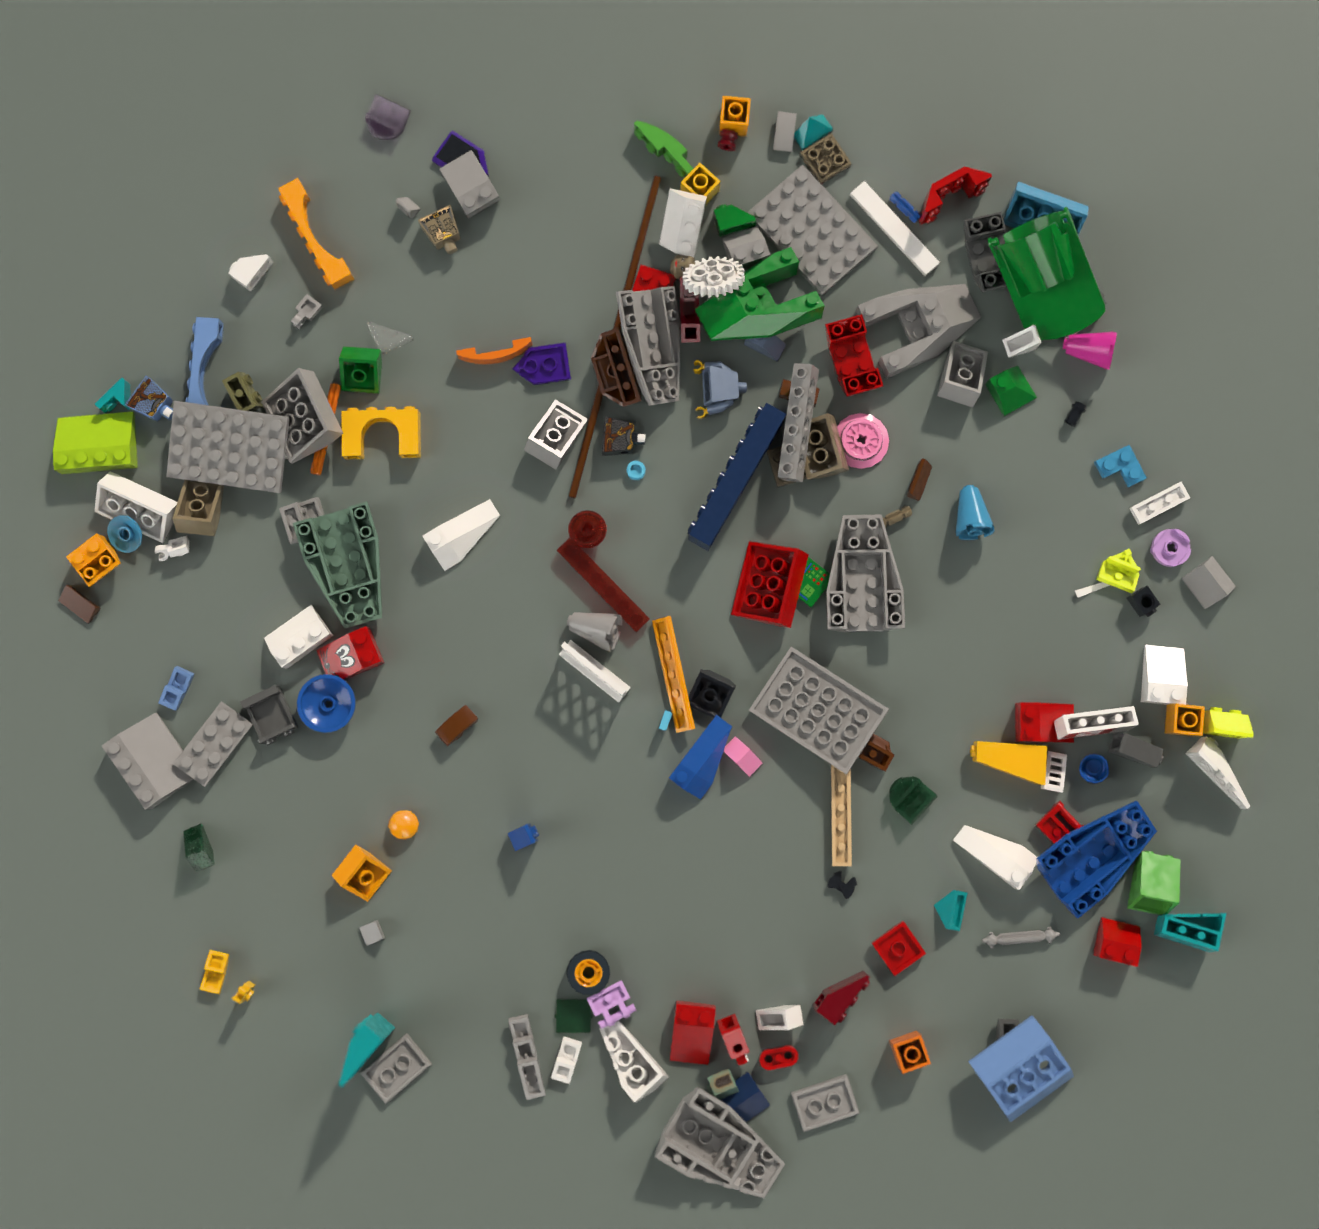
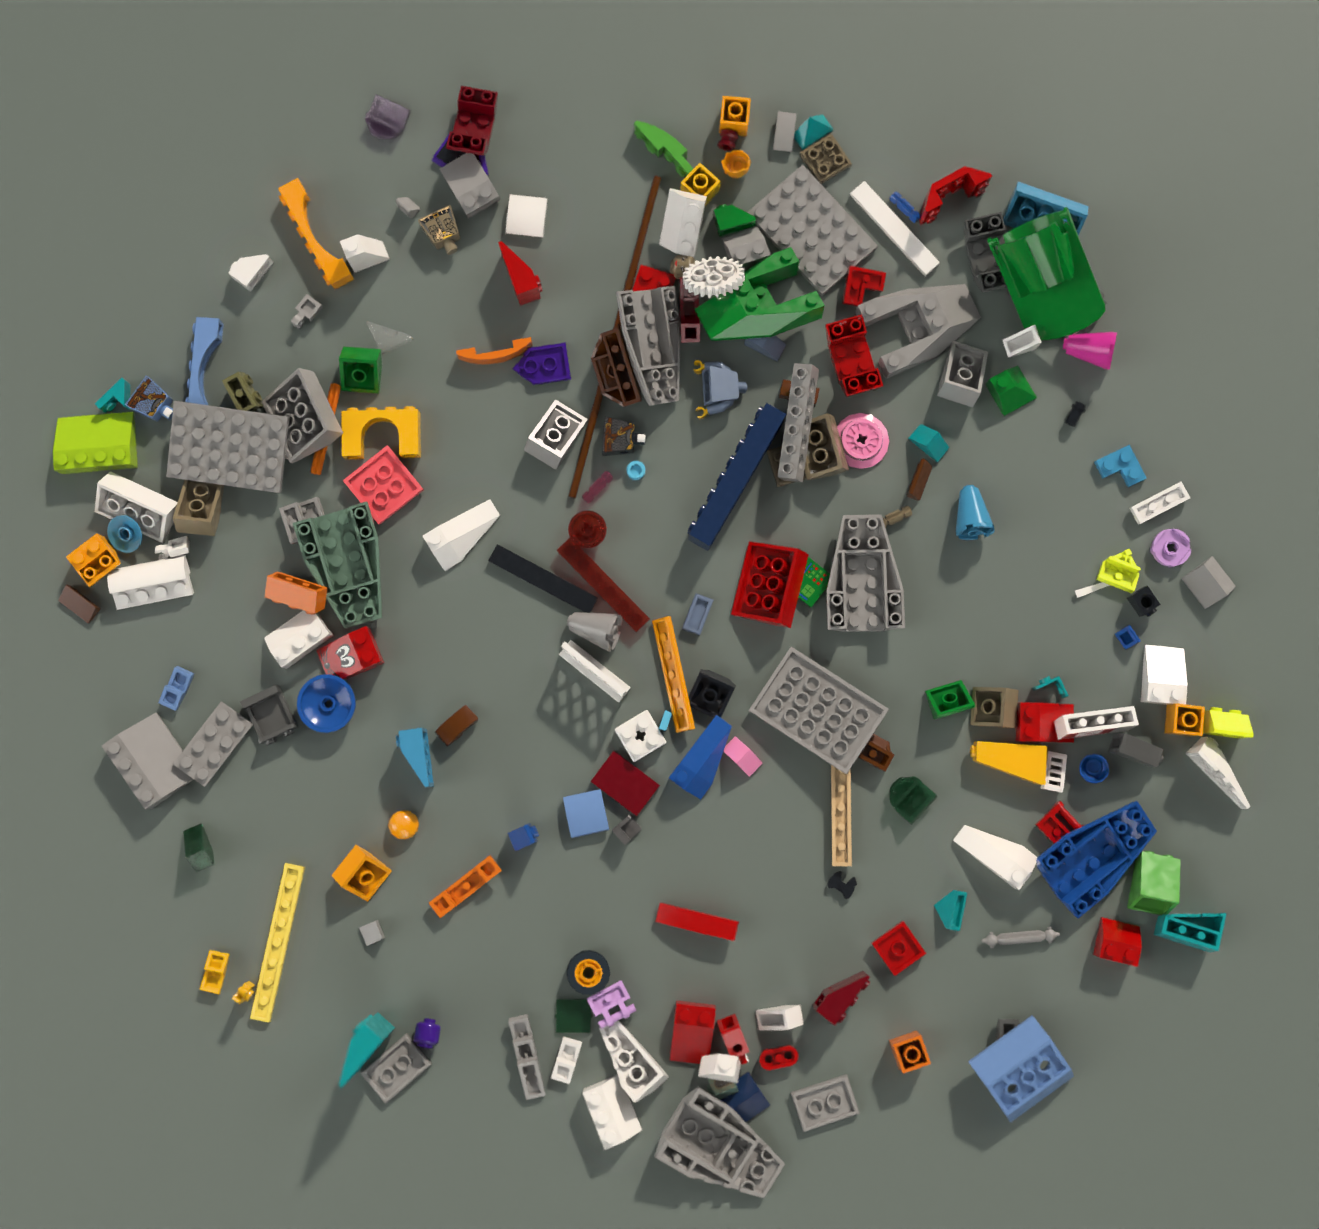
none -> white brick [107,555,194,610]
none -> light yellow tile [250,863,305,1023]
none -> orange brick [265,571,328,614]
none -> white slope [340,234,390,272]
none -> coral plate [343,445,424,525]
none -> dark azure slope [396,728,434,787]
none -> dark purple head [413,1018,441,1049]
none -> orange slope [429,855,502,918]
none -> dark red slope [446,86,498,156]
none -> black tile [488,544,598,613]
none -> red slope [498,241,543,306]
none -> white slope [506,194,547,237]
none -> medium blue slope [563,789,609,838]
none -> clear pink axle [582,471,613,503]
none -> white slope [583,1074,642,1150]
none -> dark red tile [590,751,660,816]
none -> flat silver panel [612,814,642,845]
none -> white brick [615,710,666,762]
none -> red slope [655,903,739,941]
none -> sand blue tile [682,593,713,636]
none -> white slope [698,1054,741,1083]
none -> light orange hair [721,150,751,179]
none -> red plate [842,266,886,307]
none -> teal slope [908,424,949,462]
none -> green slope [925,680,975,719]
none -> dark tan slope [970,687,1018,729]
none -> teal bracket [1032,676,1069,698]
none -> blue slope [1115,625,1141,650]

